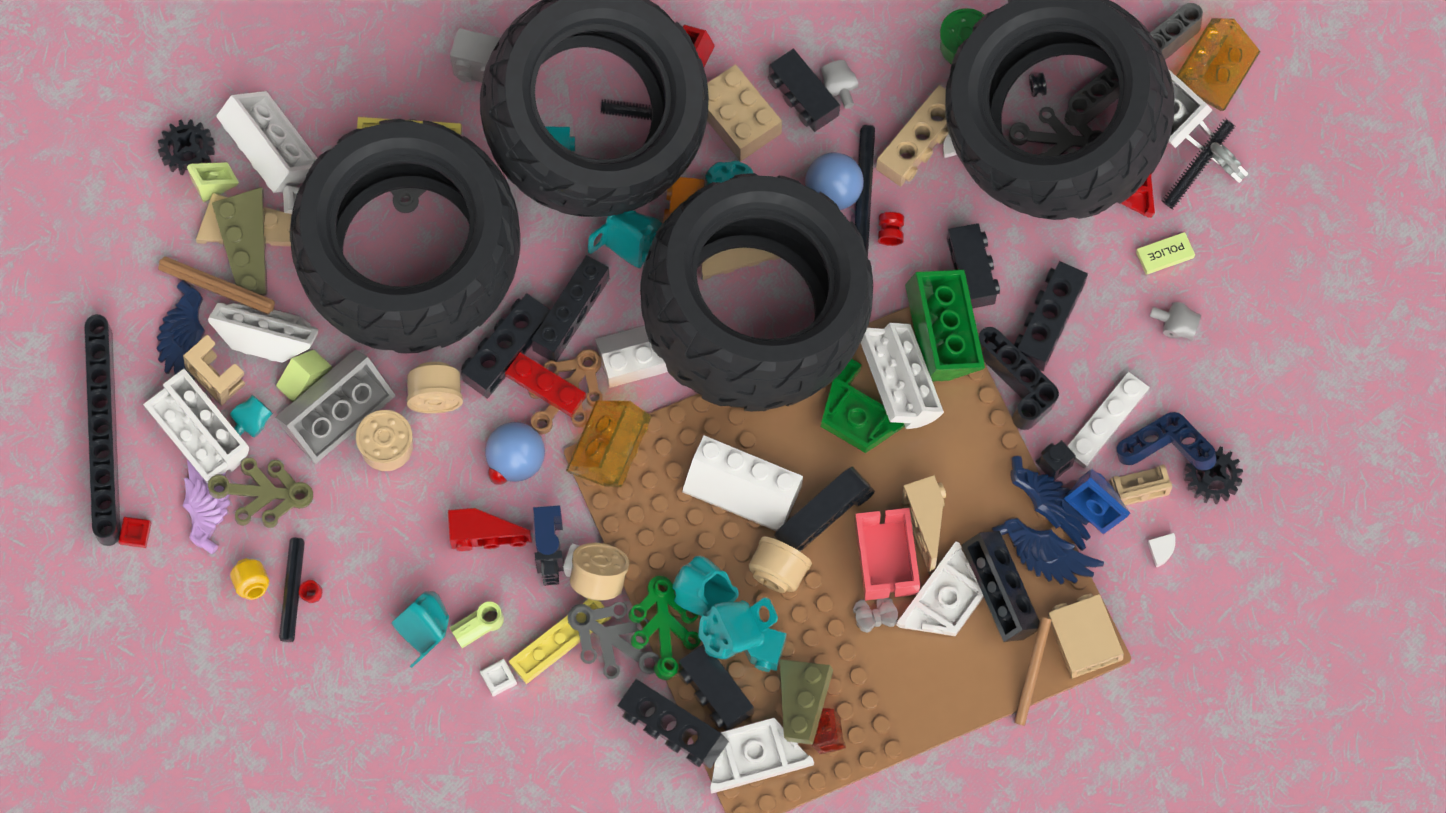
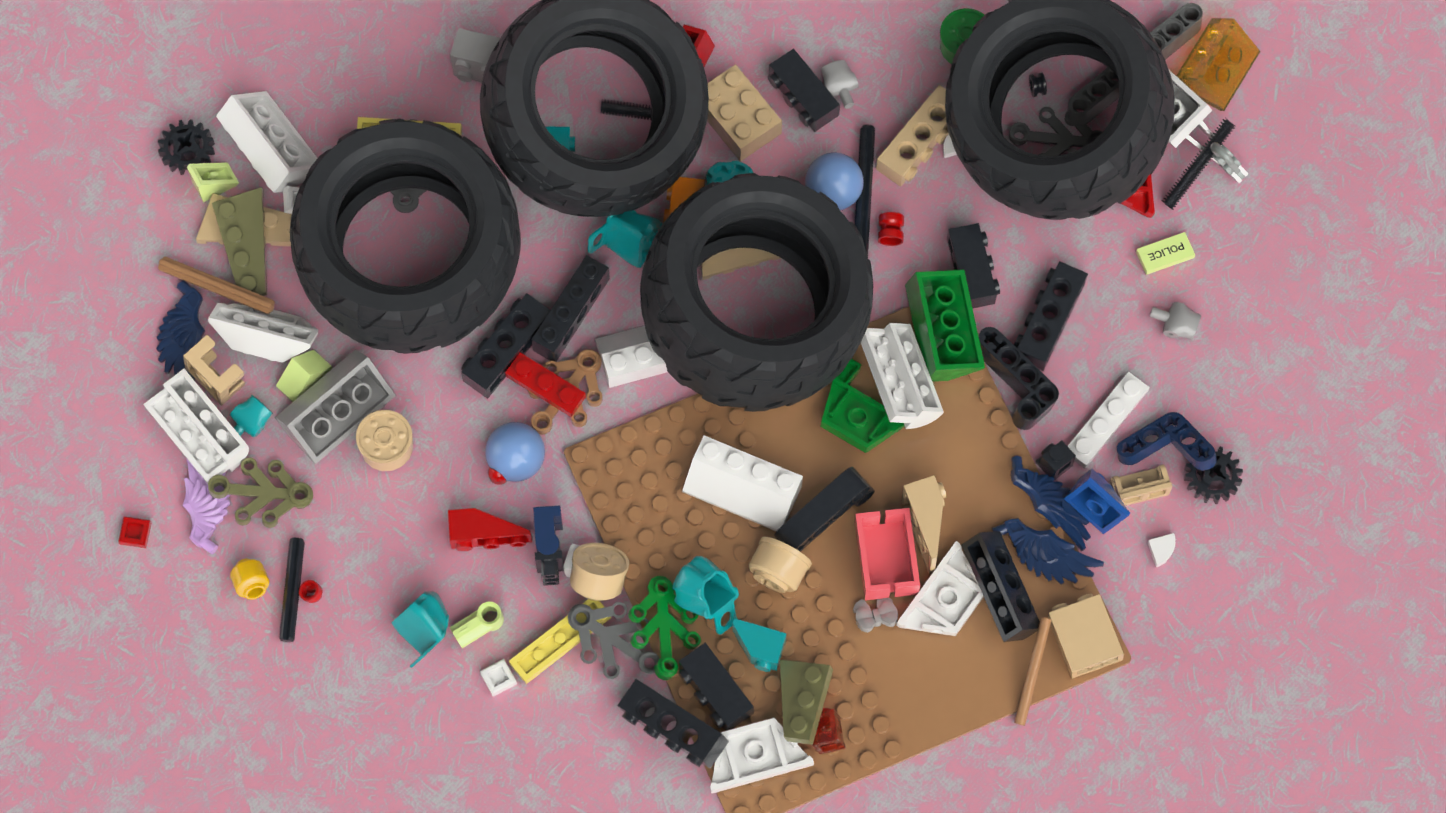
black beam [84,314,121,546] -> none
tan wheel [407,362,463,414] -> none
clear yellow slope [566,401,652,487] -> none
teal piece [698,597,778,659] -> none

